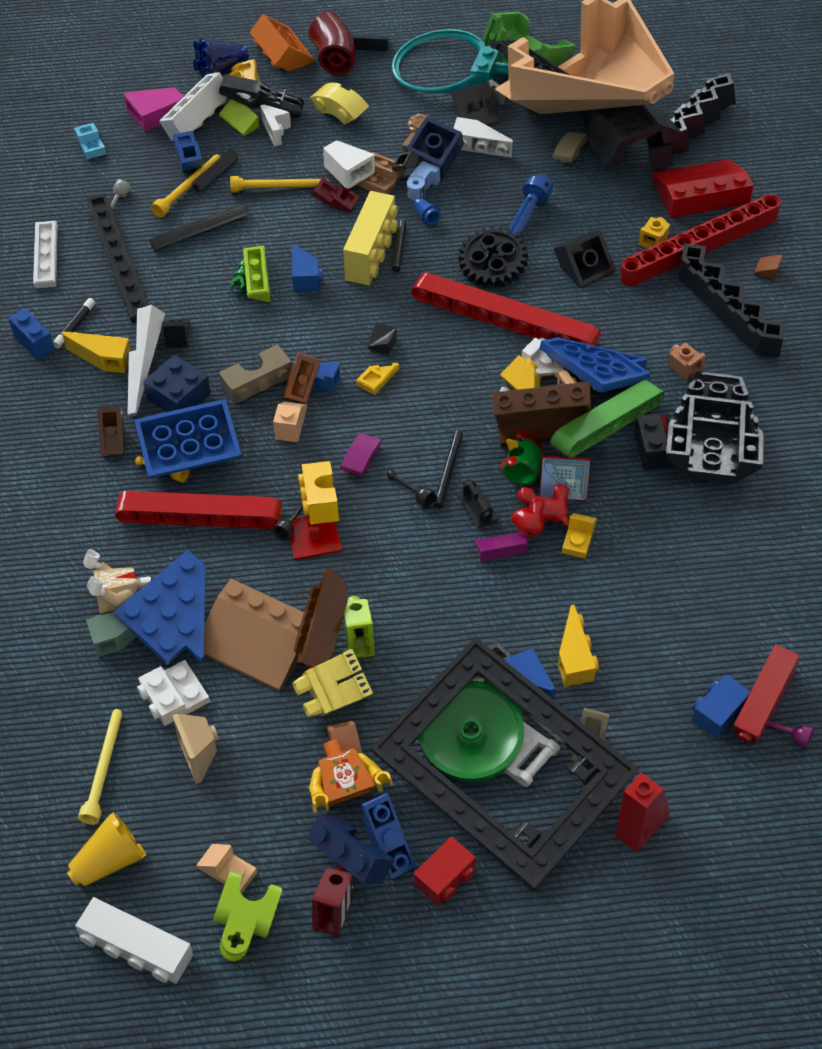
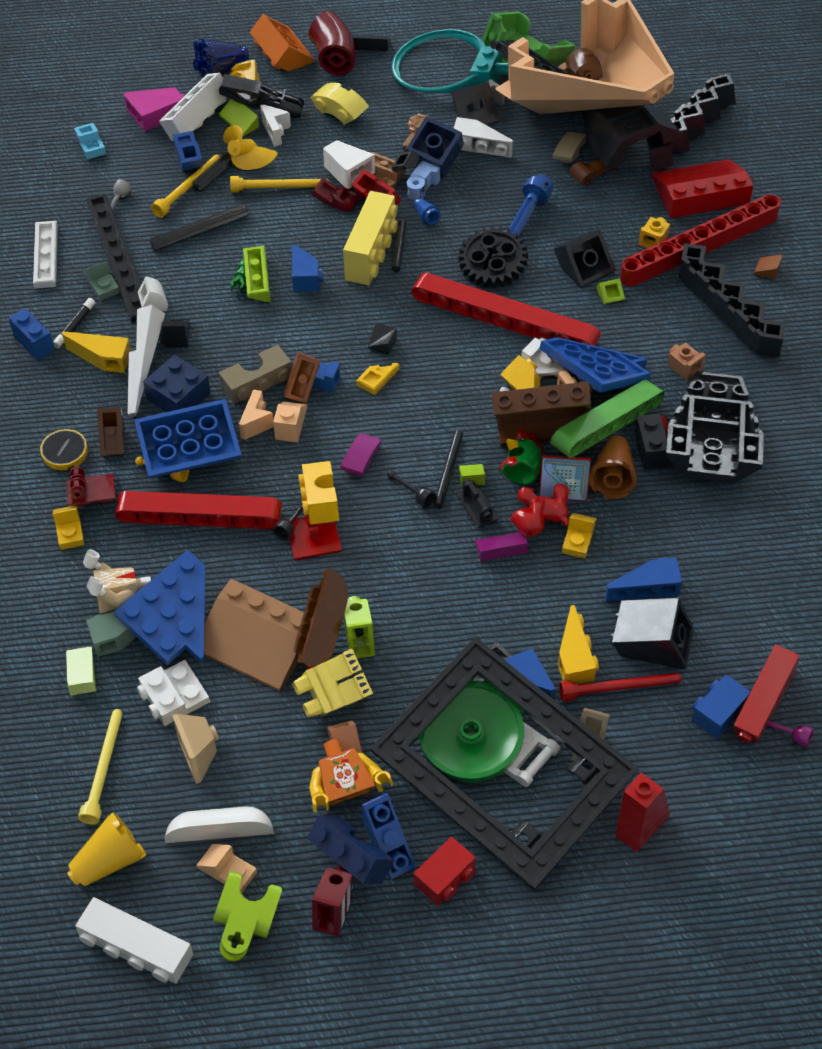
none -> black tile [40,429,88,471]
none -> yellow slope [52,506,84,550]
none -> yellowish green slope [66,647,96,695]
none -> dark red hinge [67,466,116,506]
none -> sand green slope [83,261,120,301]
none -> white brick [138,277,168,311]
none -> white brick [165,806,274,843]
none -> yellow piece [223,125,278,170]
none -> light nougat slope [239,390,274,439]
none -> red brick [351,169,401,205]
none -> lime slope [459,464,485,487]
none -> red piece [559,673,682,702]
none -> reddish brown helmet [565,48,602,80]
none -> reddish brown piece [569,159,619,186]
none -> dark orange cone [589,436,637,499]
none -> lime slope [596,278,625,304]
none -> blue slope [605,557,682,602]
none -> slope [611,598,694,669]

